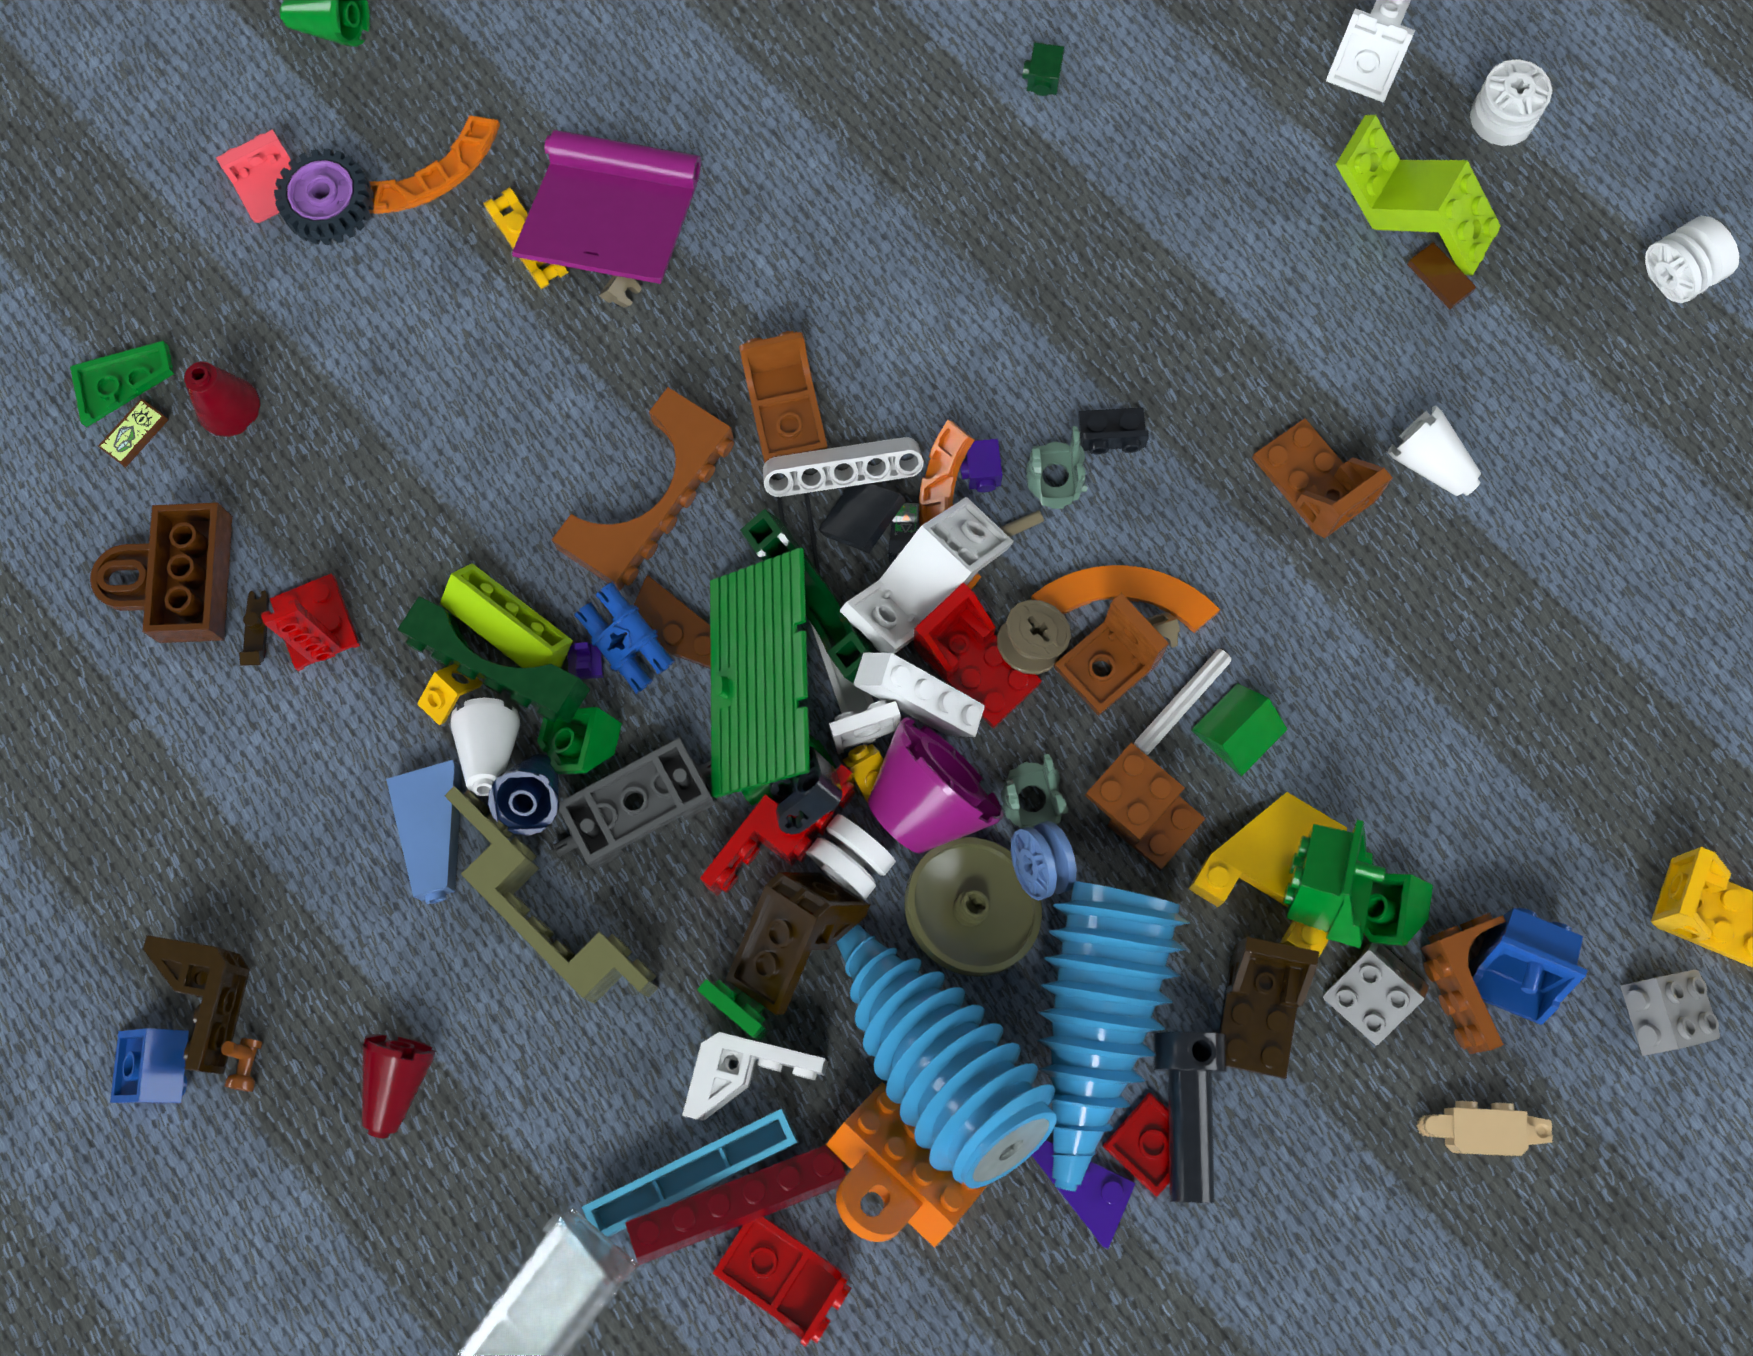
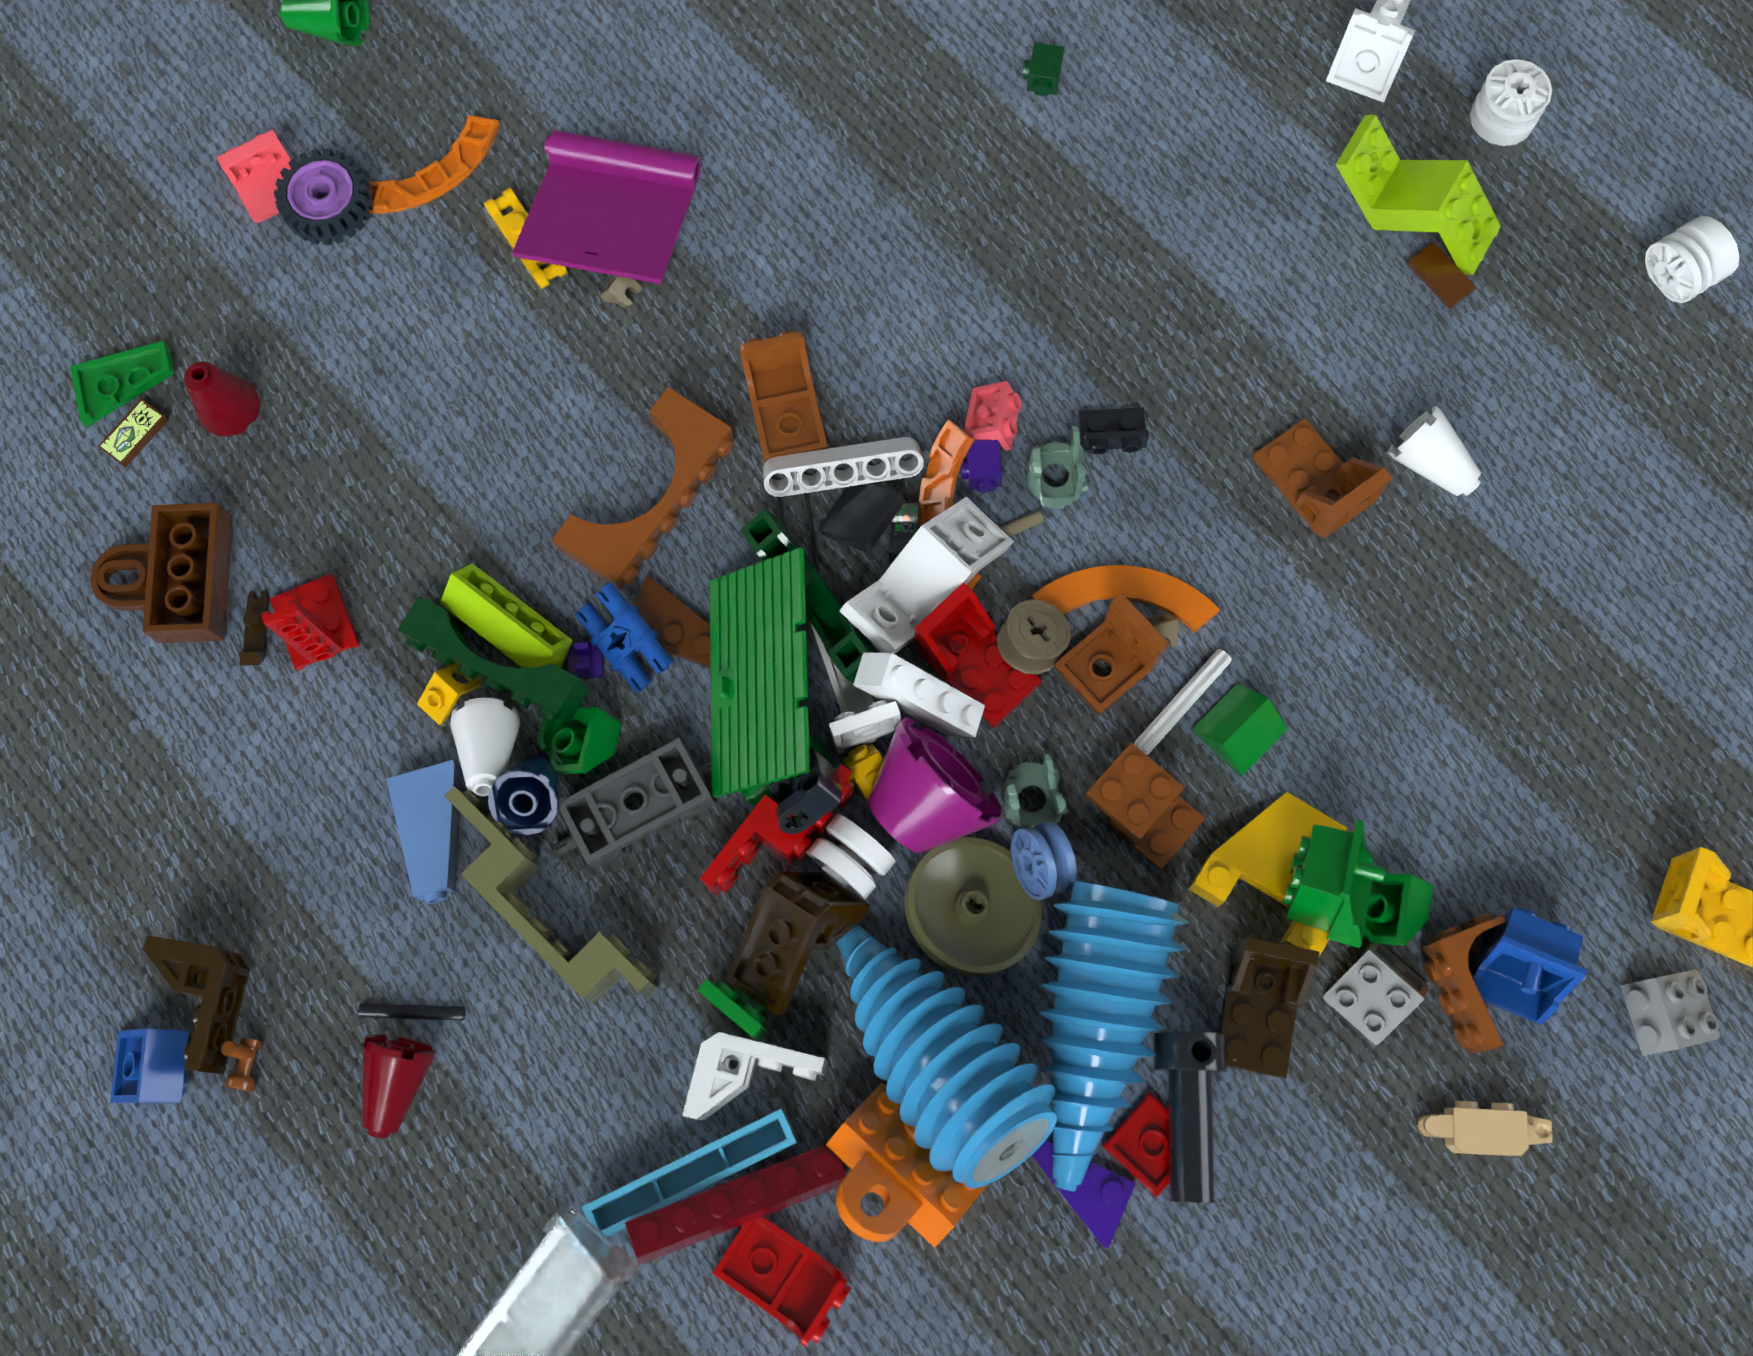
none -> black piece [358,1003,466,1021]
none -> coral bracket [964,381,1022,451]

